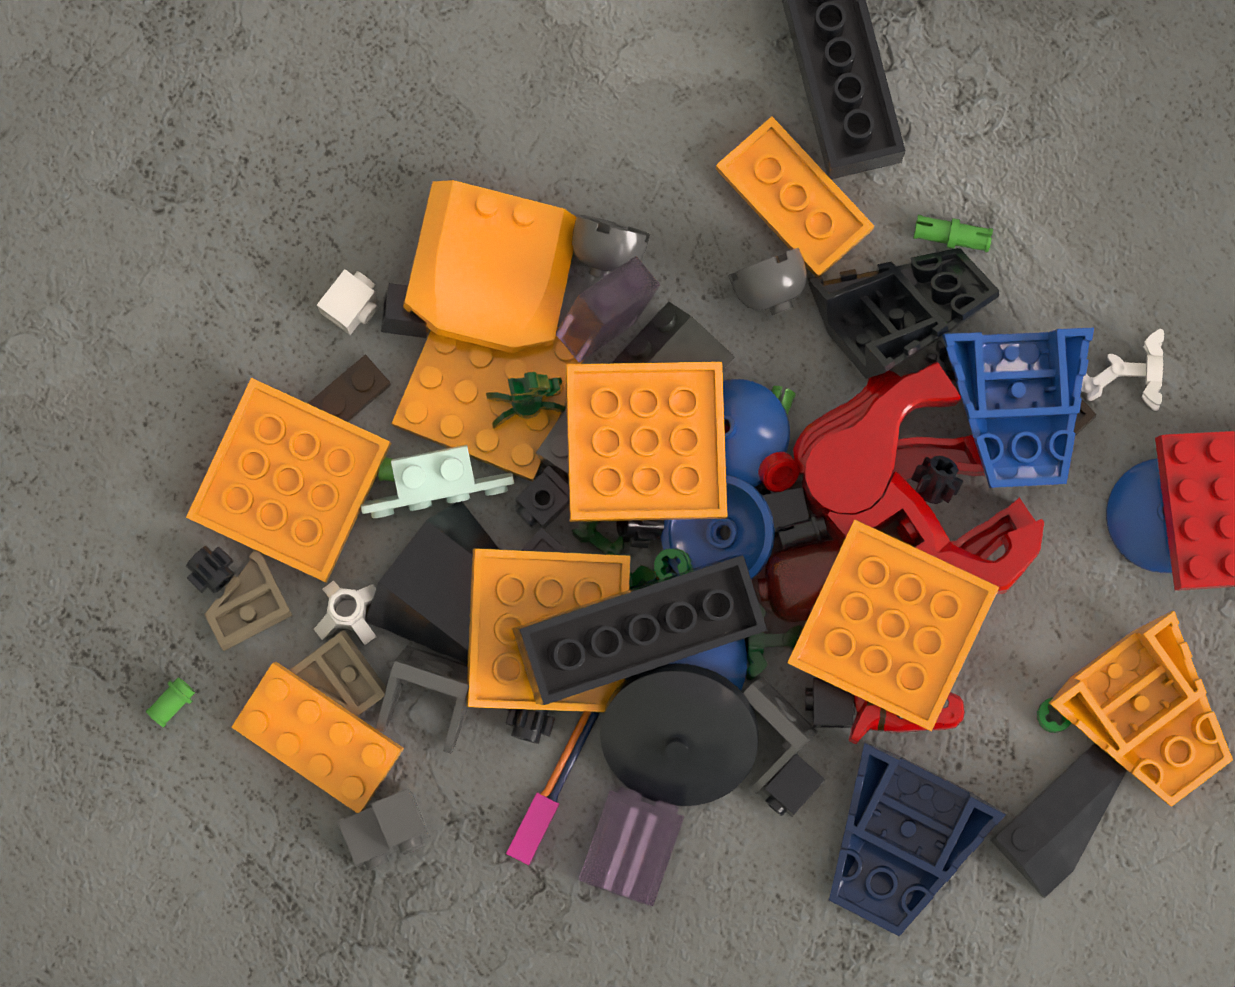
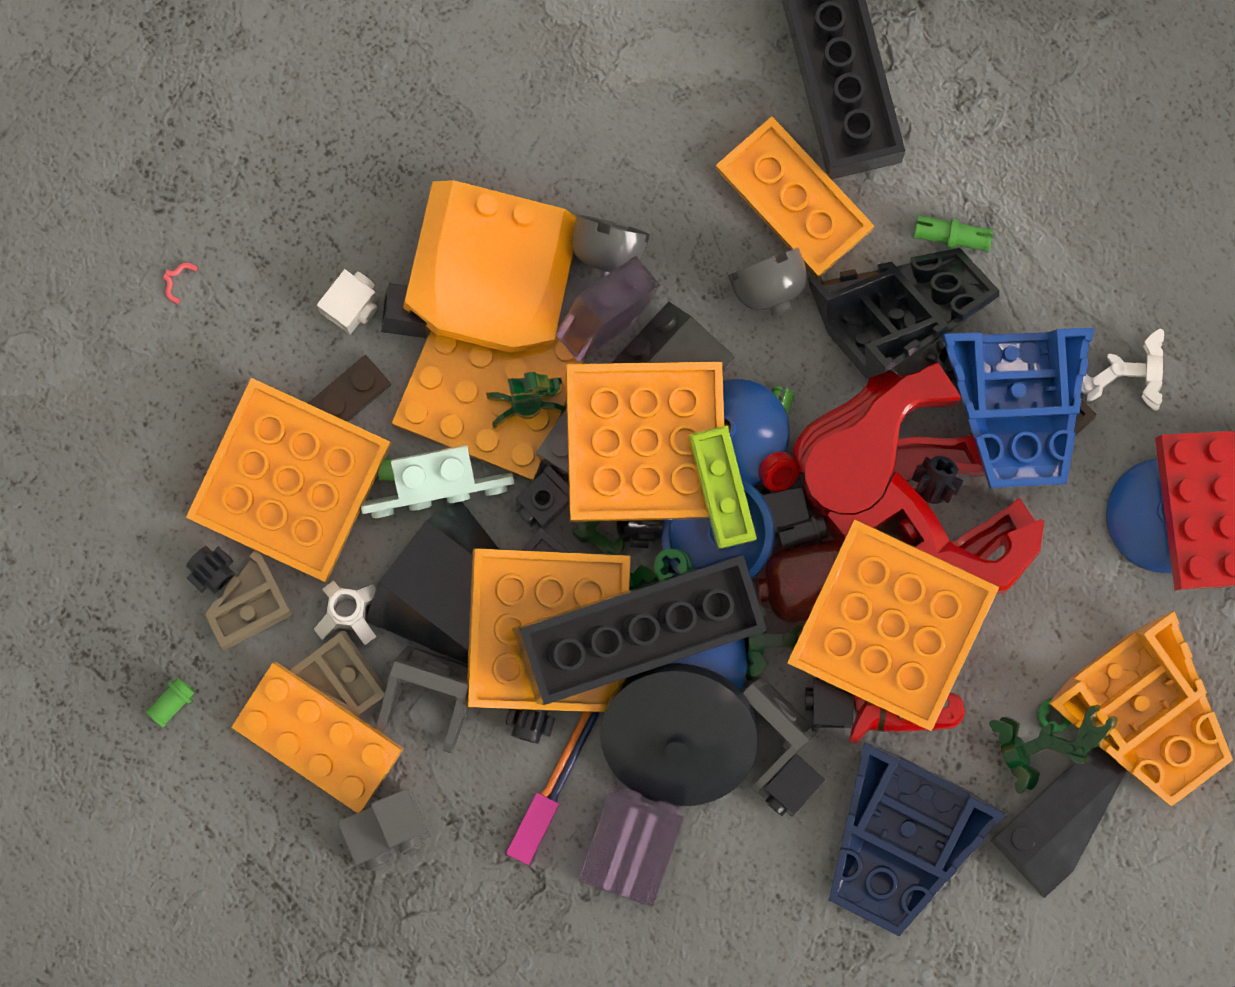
none -> coral piece [163,262,198,305]
none -> lime tile [688,426,757,550]
none -> dark green piece [989,704,1118,794]

